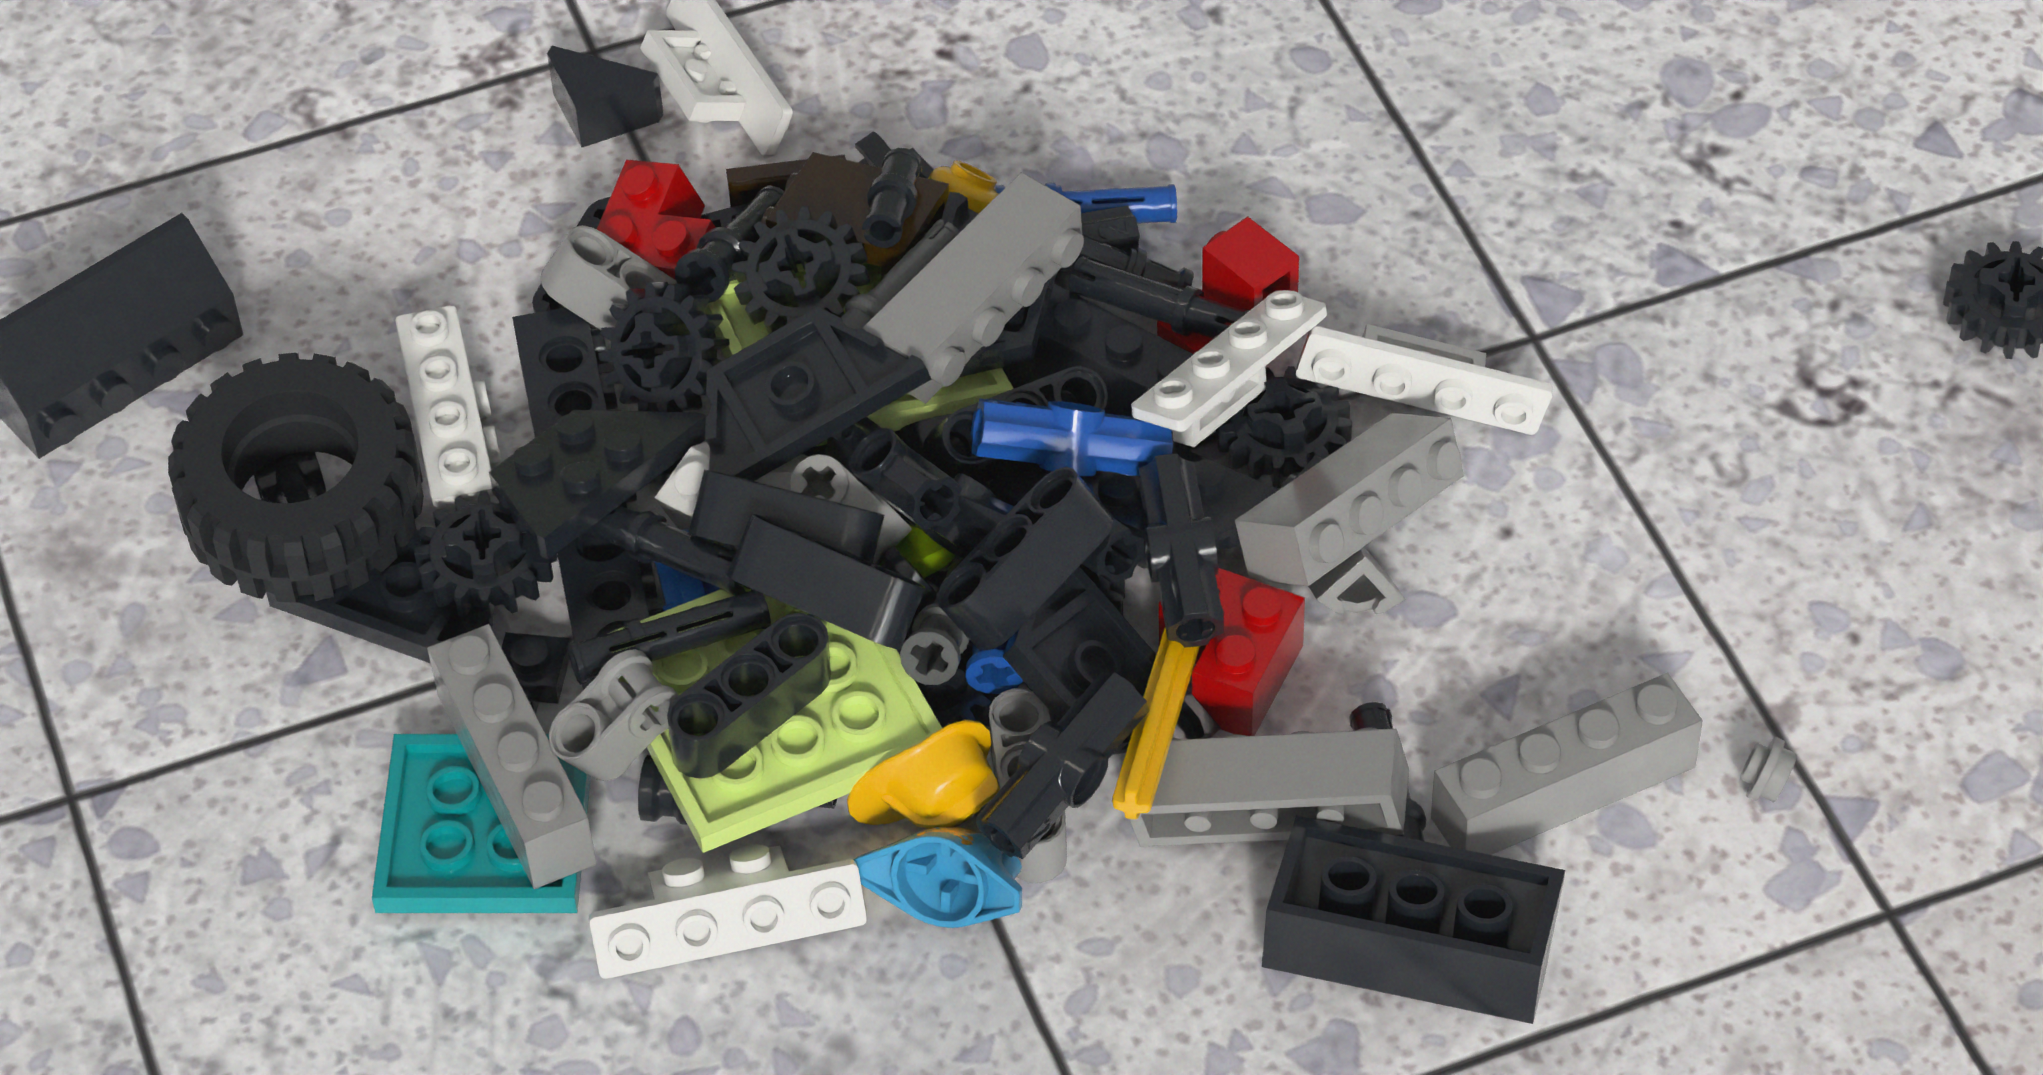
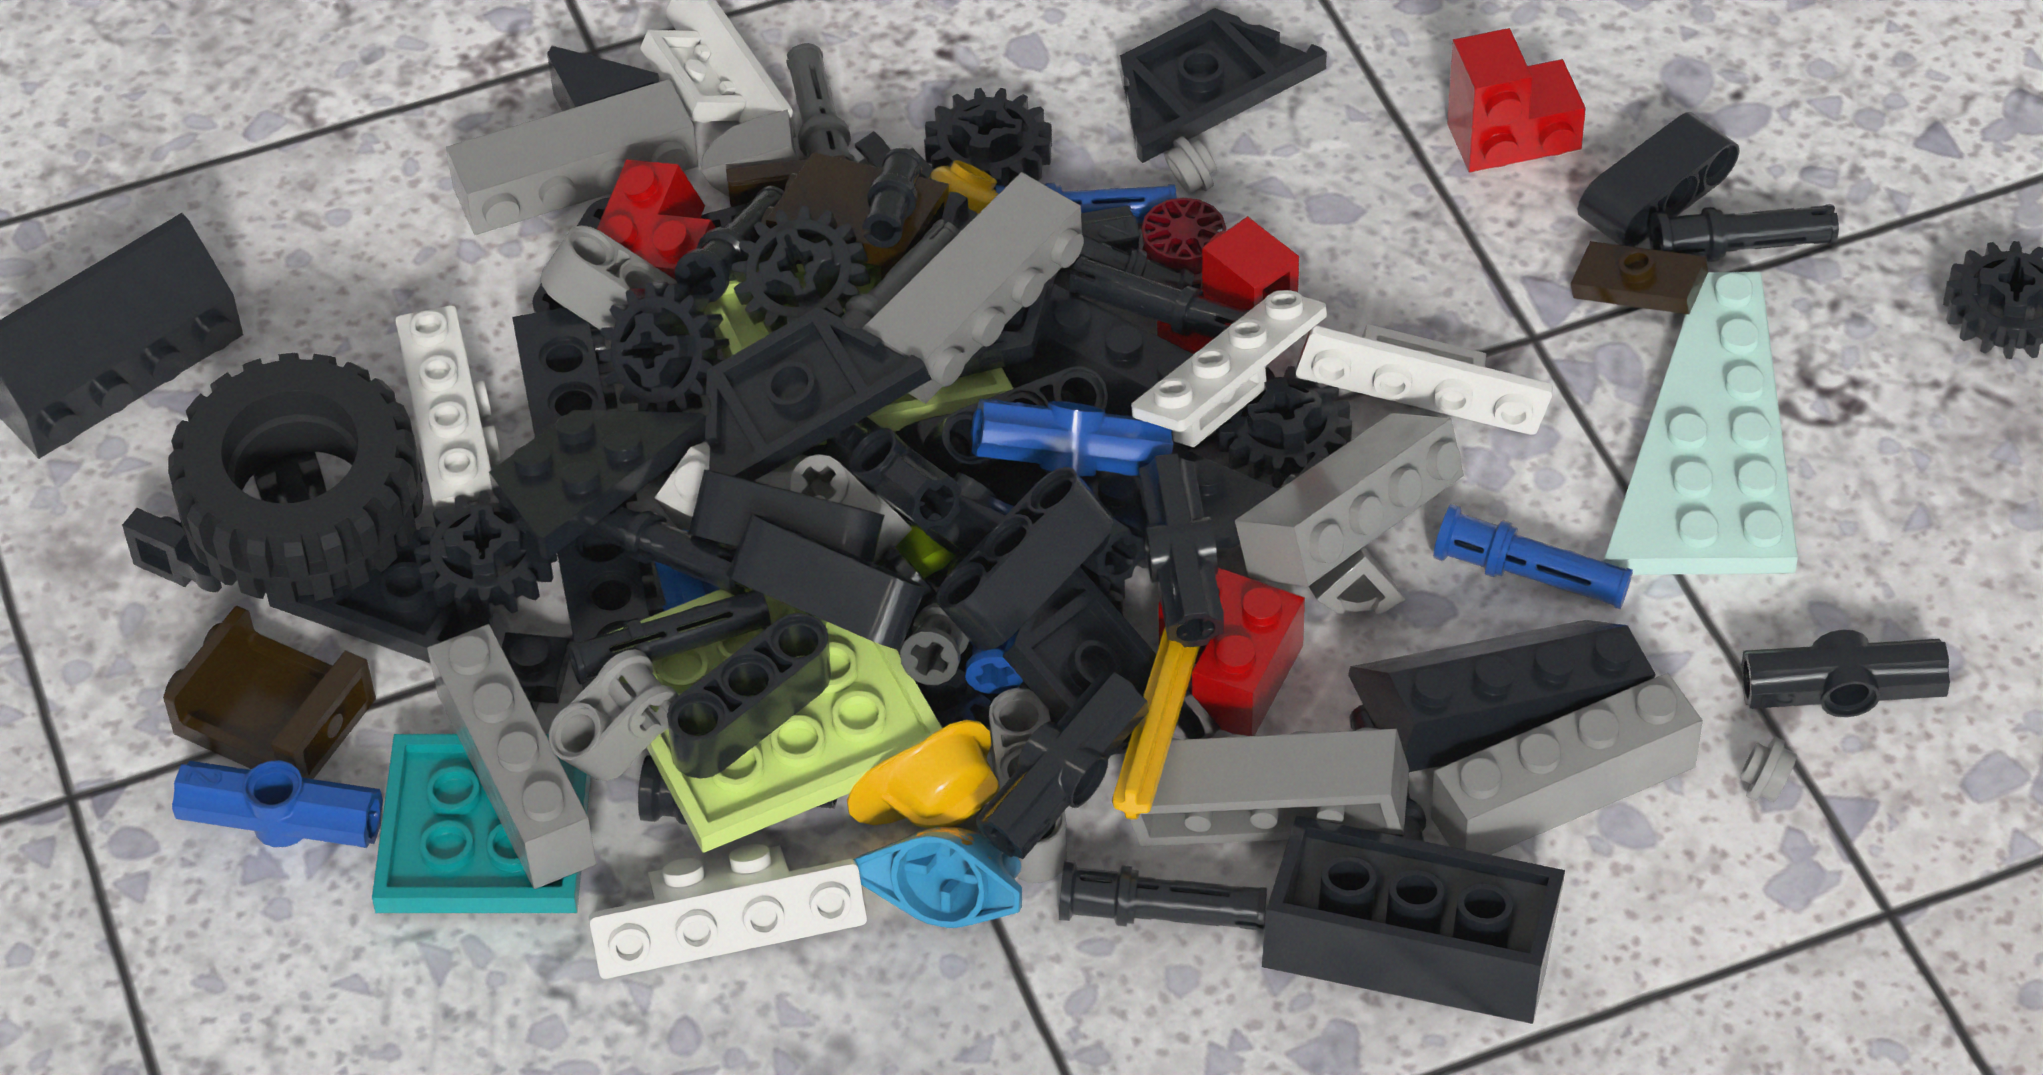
none -> black plate [122,508,222,592]
none -> dark brown panel [163,605,376,779]
none -> blue piece [172,761,383,848]
none -> light grey brick [446,79,698,235]
none -> light grey brick [700,109,799,197]
none -> dark grey pin [786,43,857,162]
none -> black gear [924,88,1052,187]
none -> black pin [1059,860,1267,931]
none -> black wing [1120,8,1327,163]
none -> dark red wheel [1141,197,1226,289]
none -> light grey plate [1164,136,1217,194]
none -> black slope [1348,620,1656,773]
none -> blue pin [1433,504,1633,609]
none -> red brick [1447,28,1586,172]
none -> dark brown plate [1570,241,1709,315]
none -> black beam [1577,112,1740,247]
none -> light aqua wing [1604,272,1798,575]
none -> black pin [1649,204,1839,262]
none -> black piece [1741,630,1950,718]

